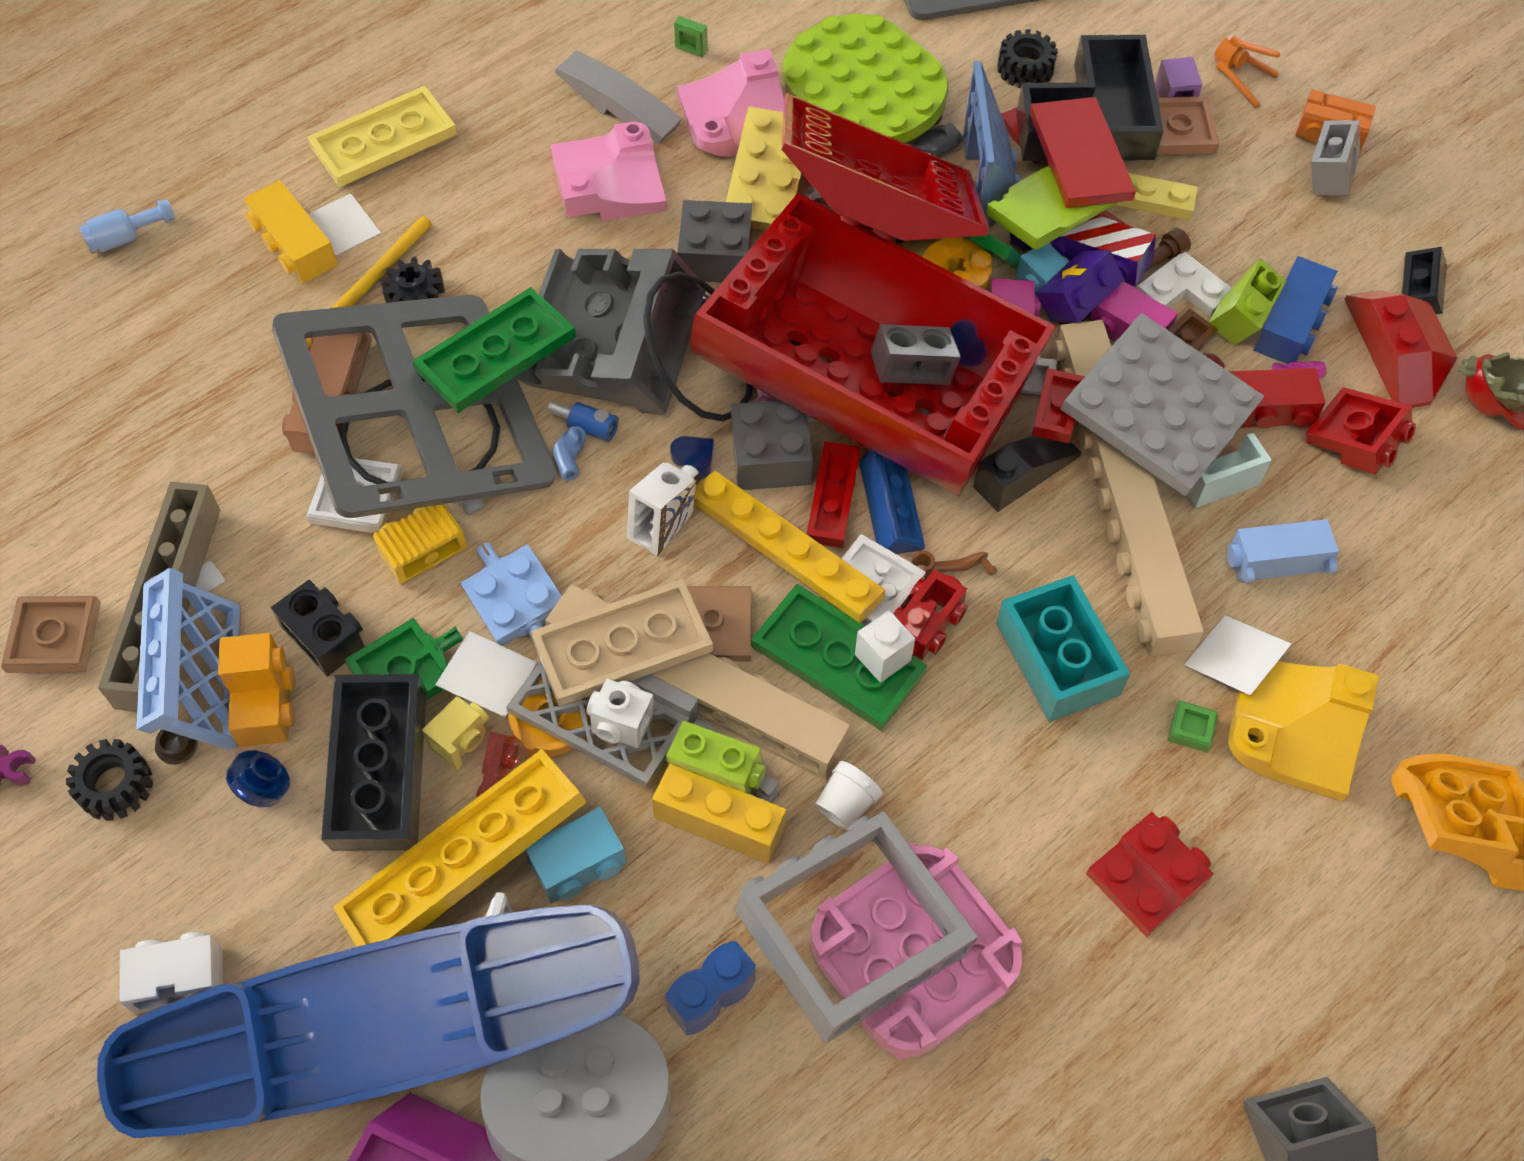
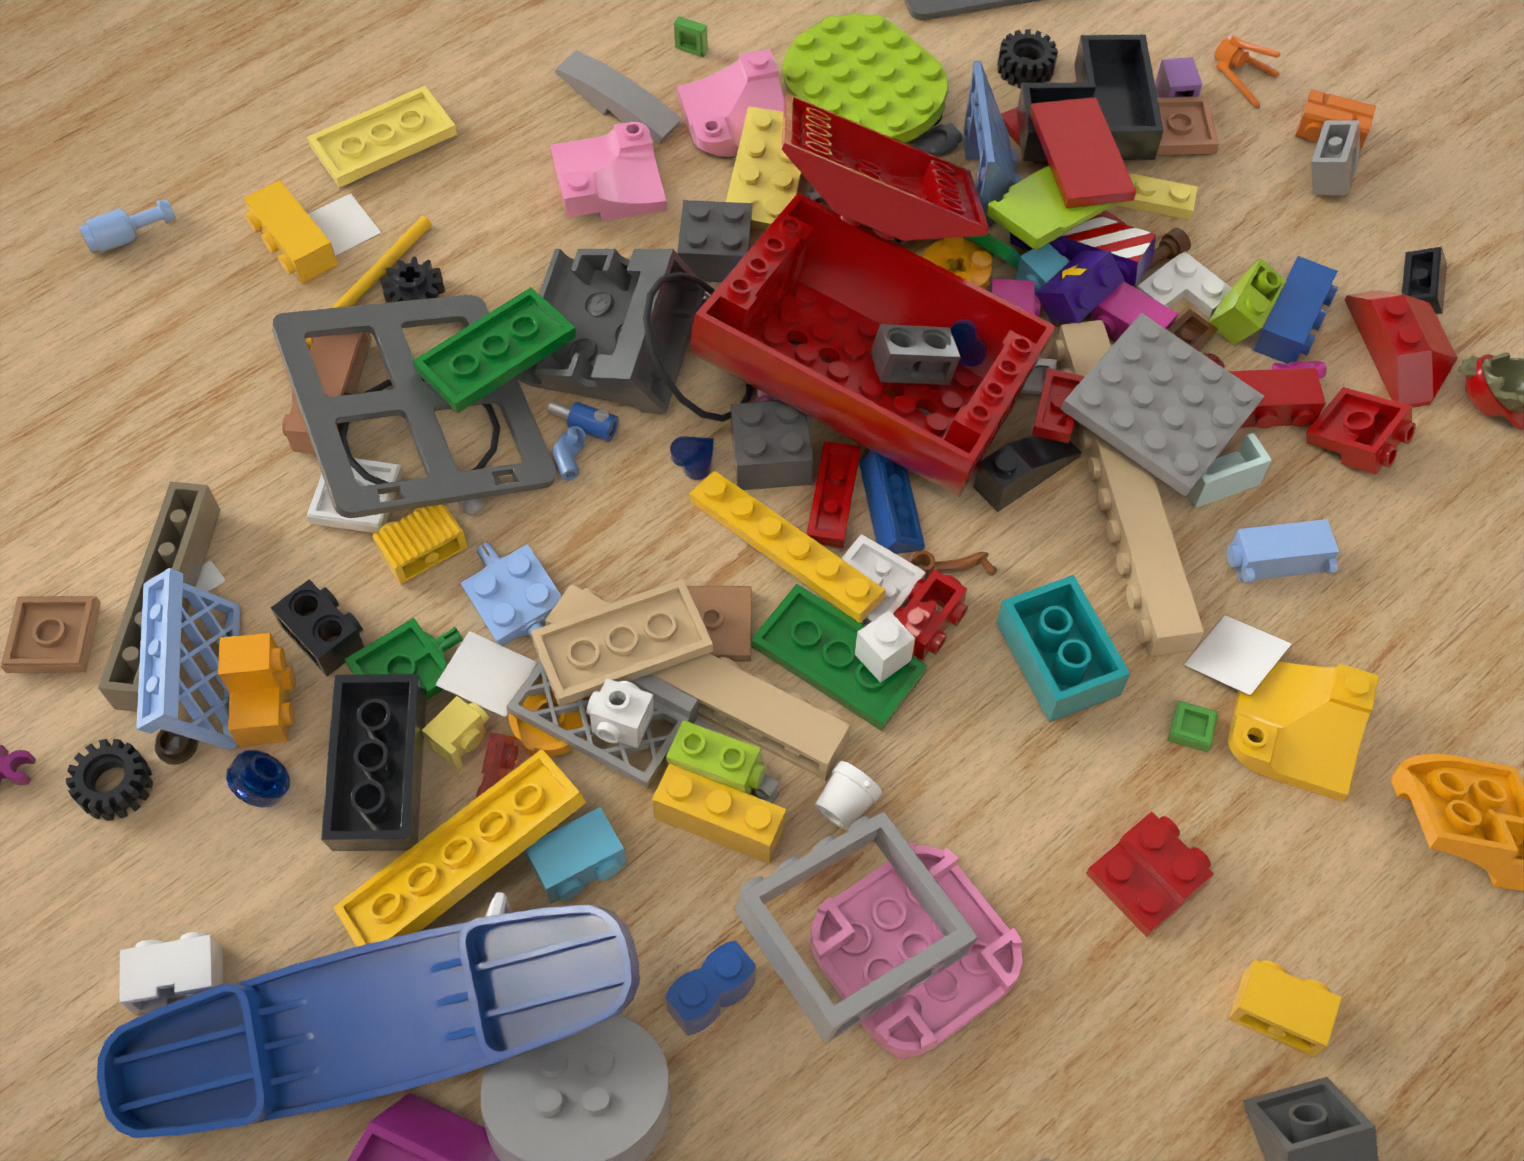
white torso [627,463,701,556] -> none
none -> yellow brick [1228,960,1342,1057]

